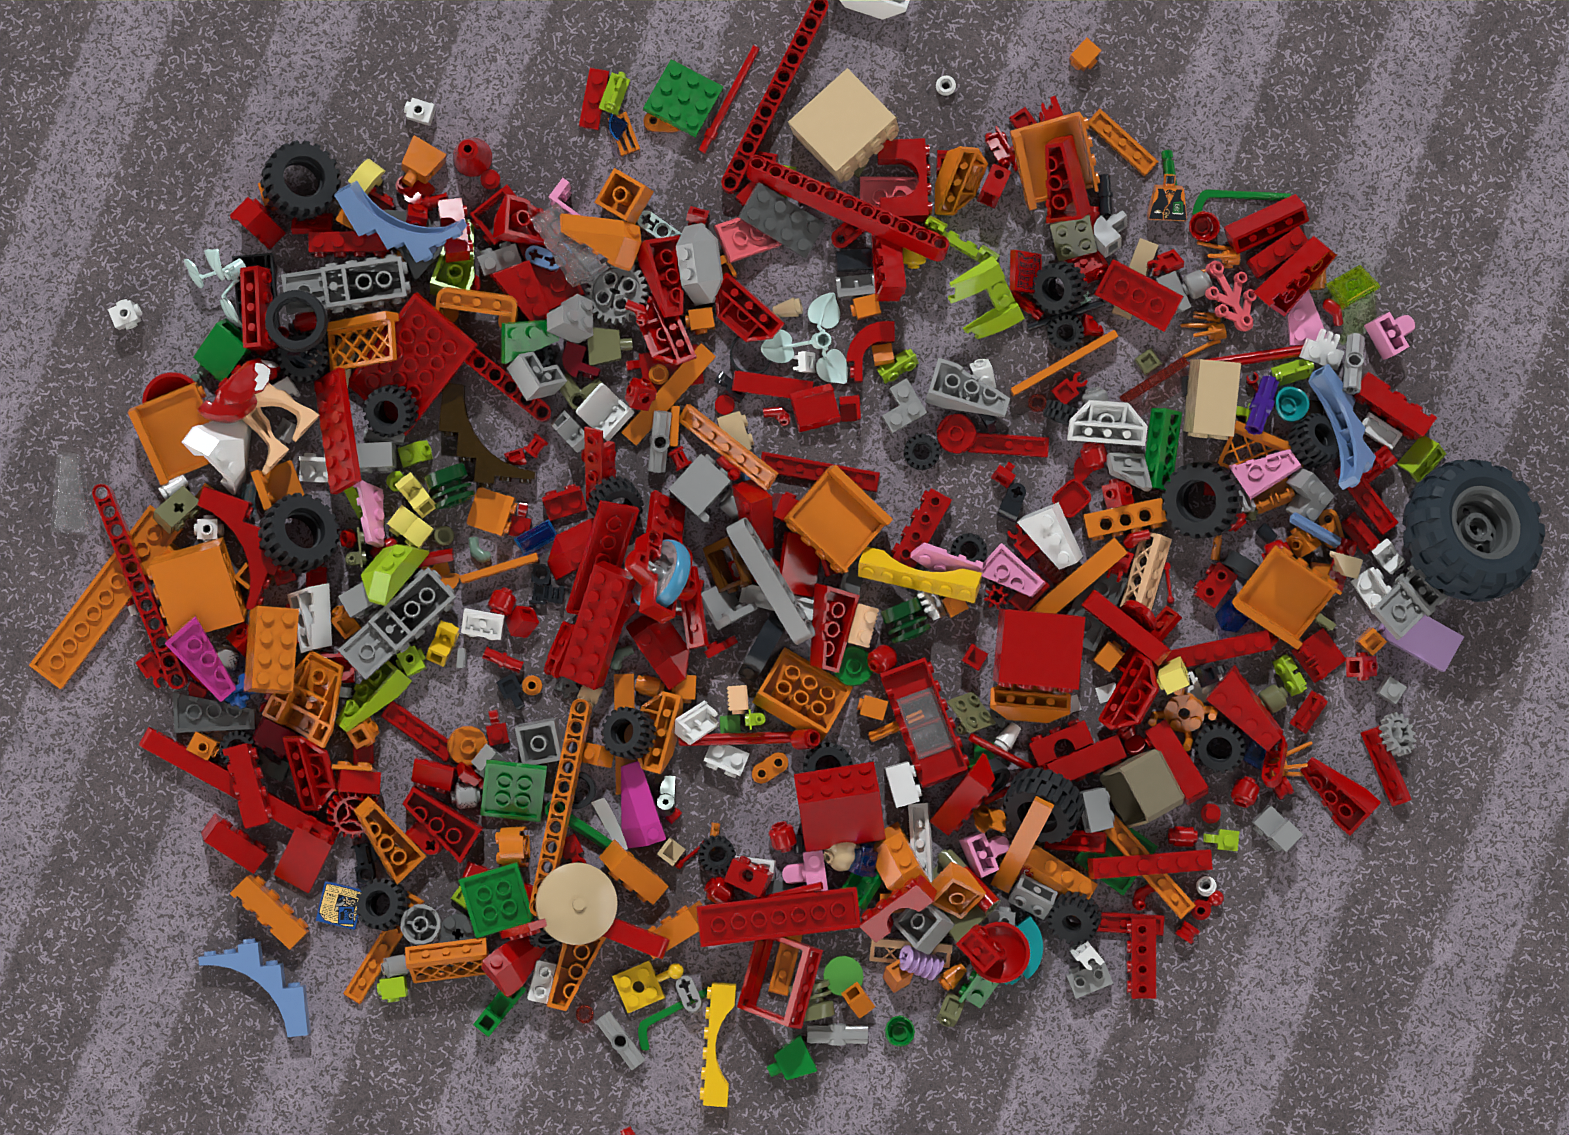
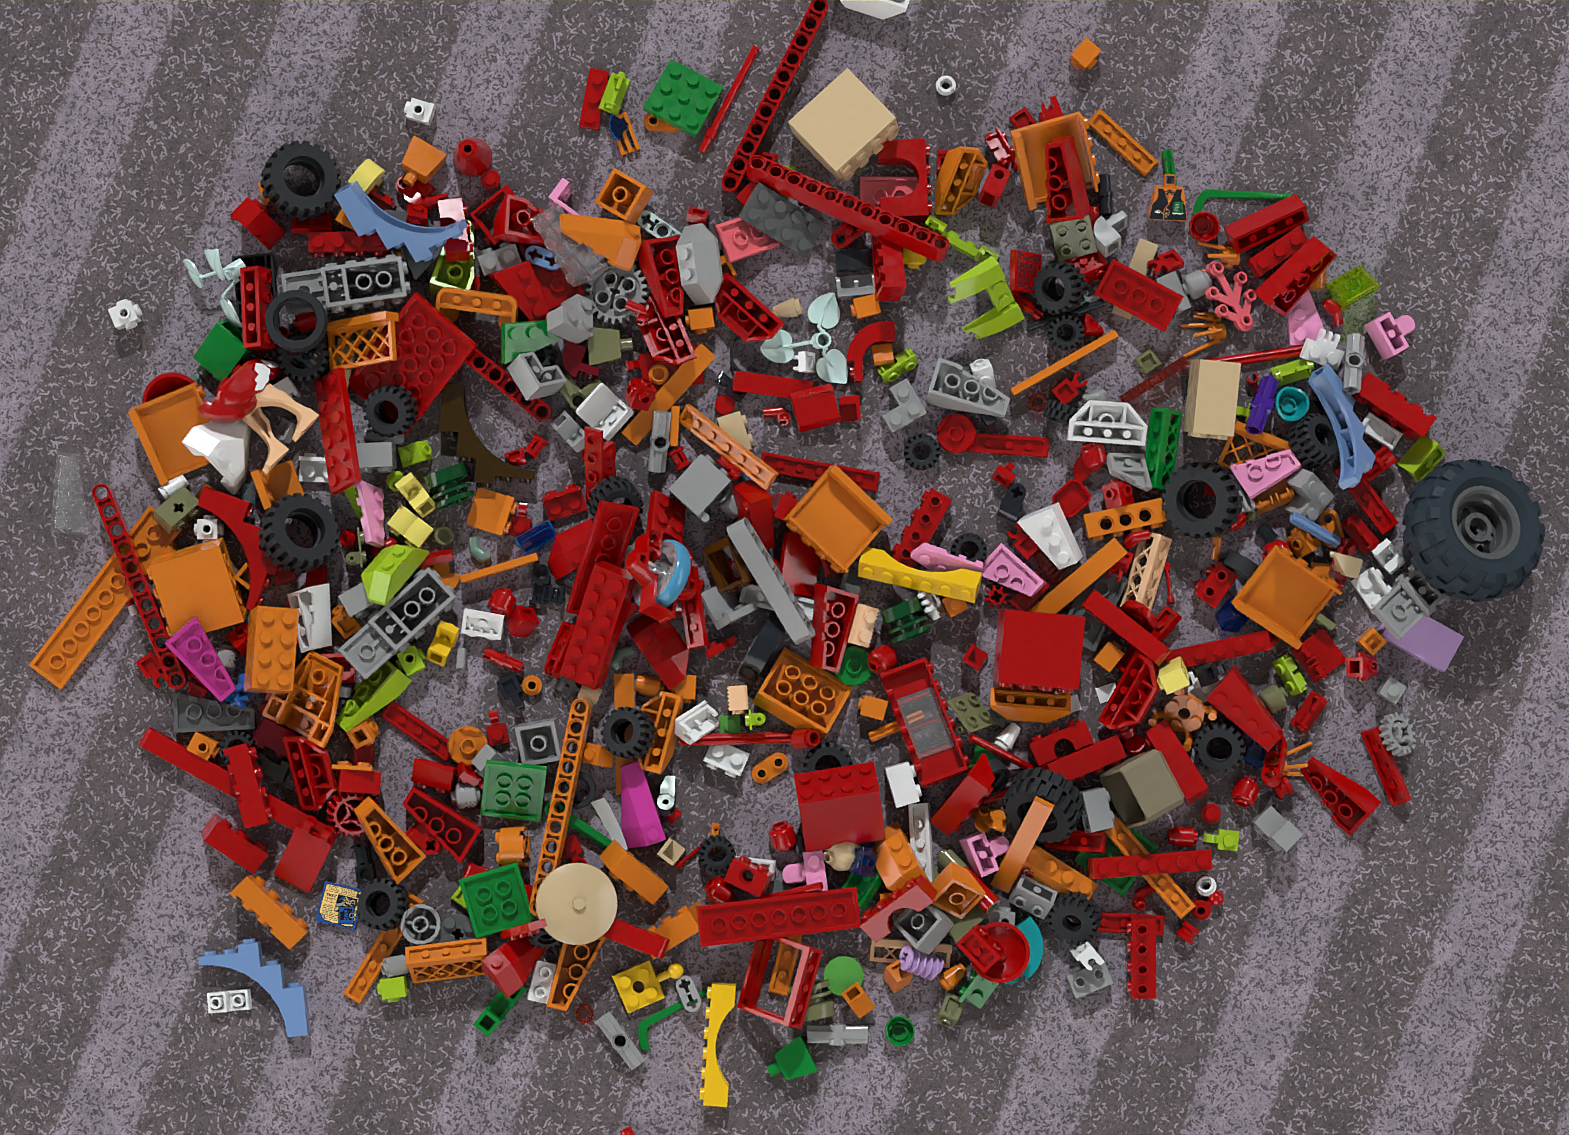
none -> white slope [207,989,252,1013]

